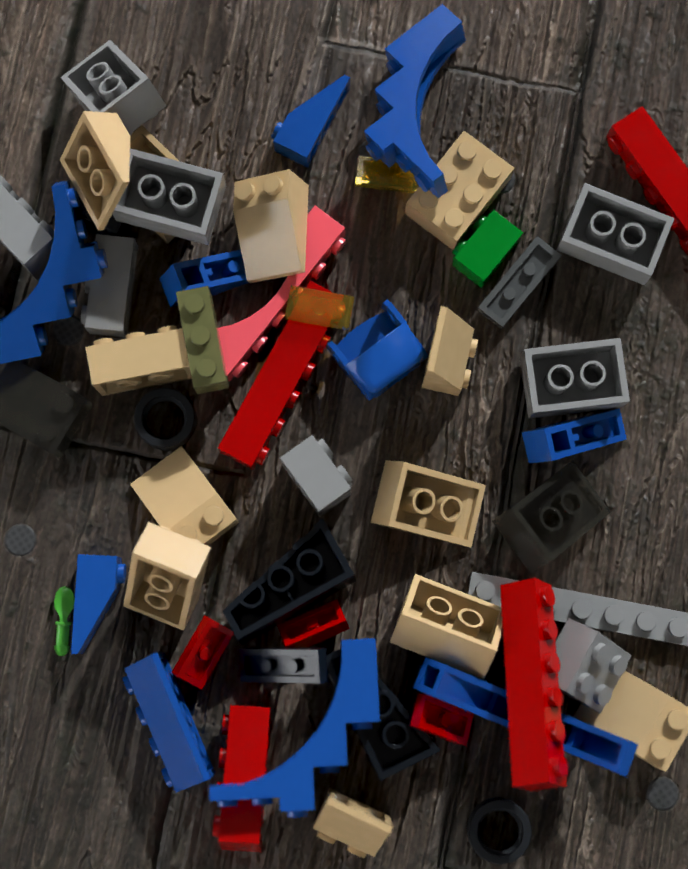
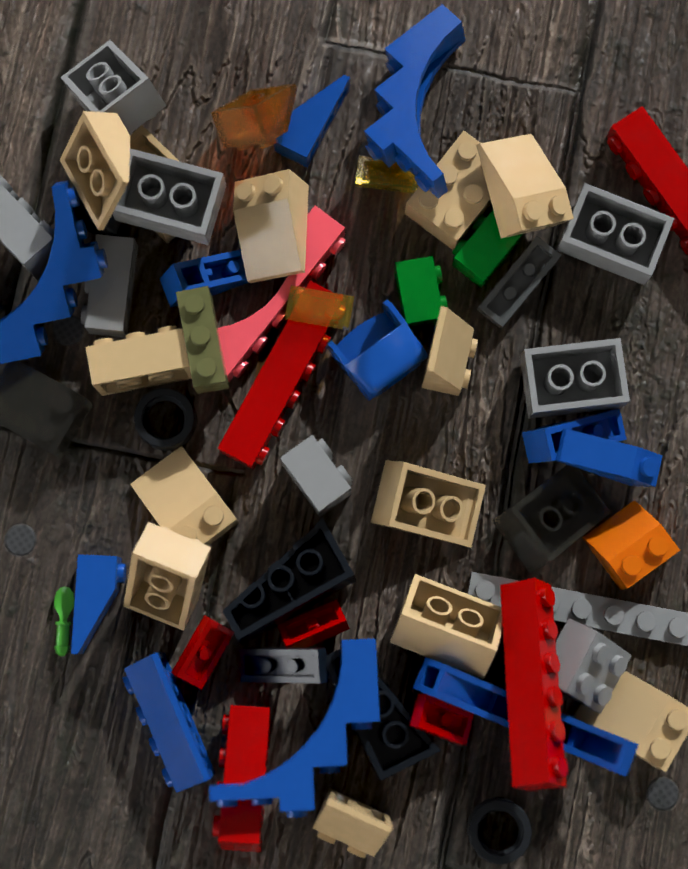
none -> clear orange slope [211,83,297,150]
none -> green brick [394,256,448,329]
none -> tan slope [476,134,574,239]
none -> blue slope [556,429,663,487]
none -> orange slope [582,500,680,590]

